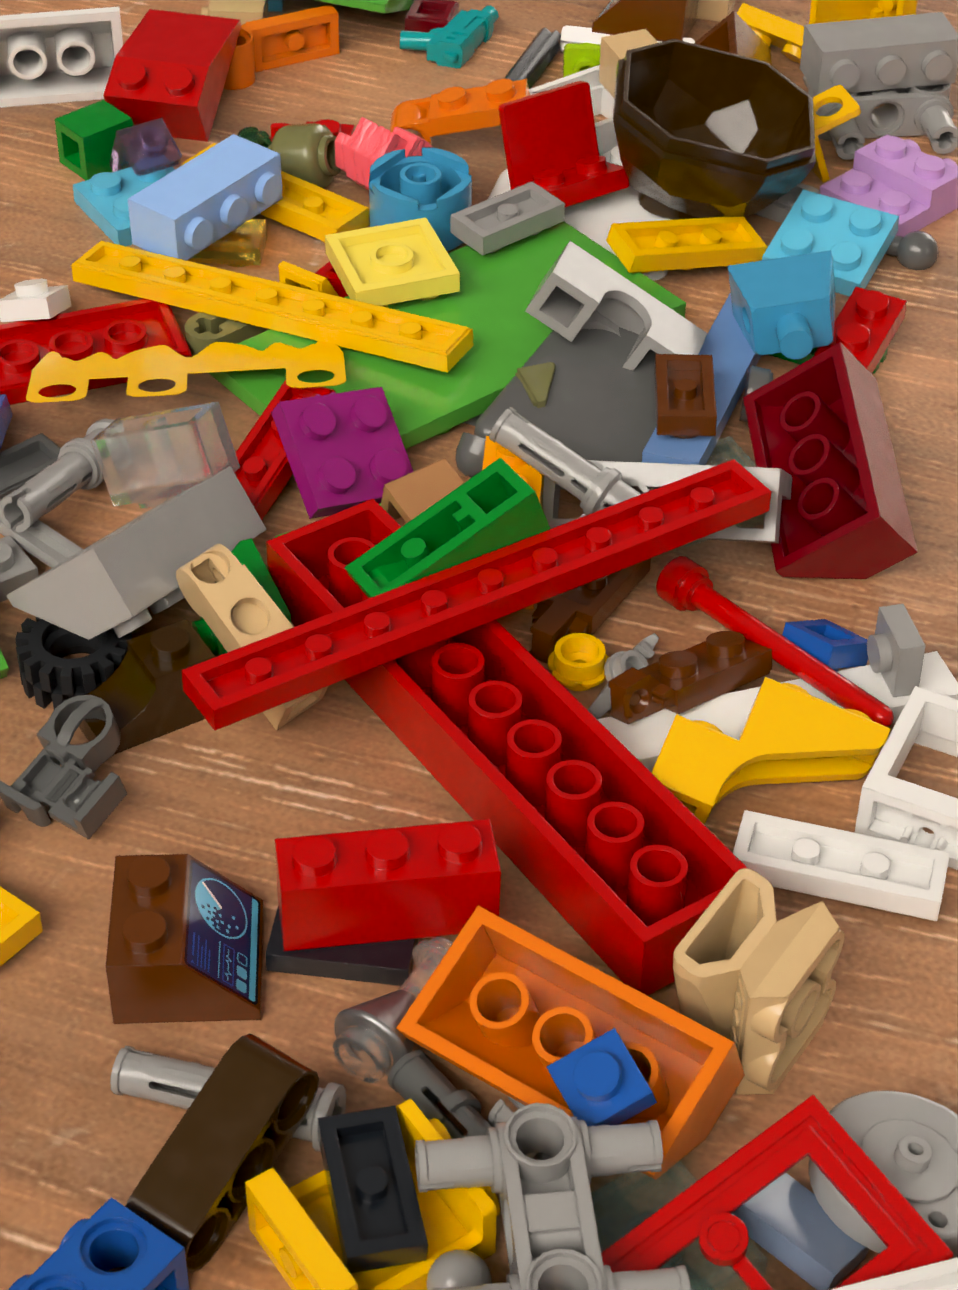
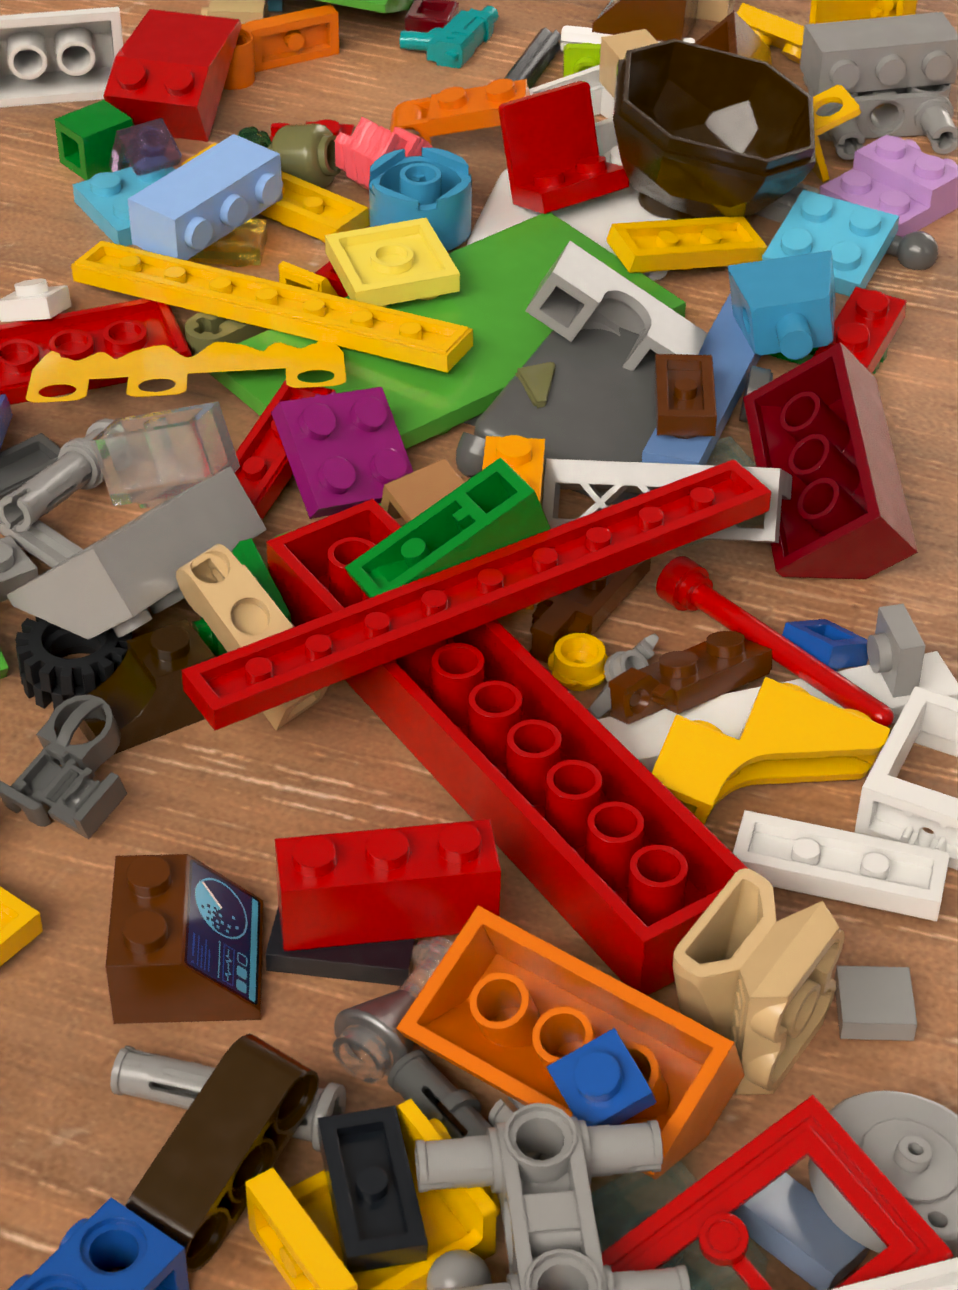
light grey plate [450,181,565,256] -> none
light grey pin [489,407,641,515] -> none
none -> light grey tile [834,965,917,1041]

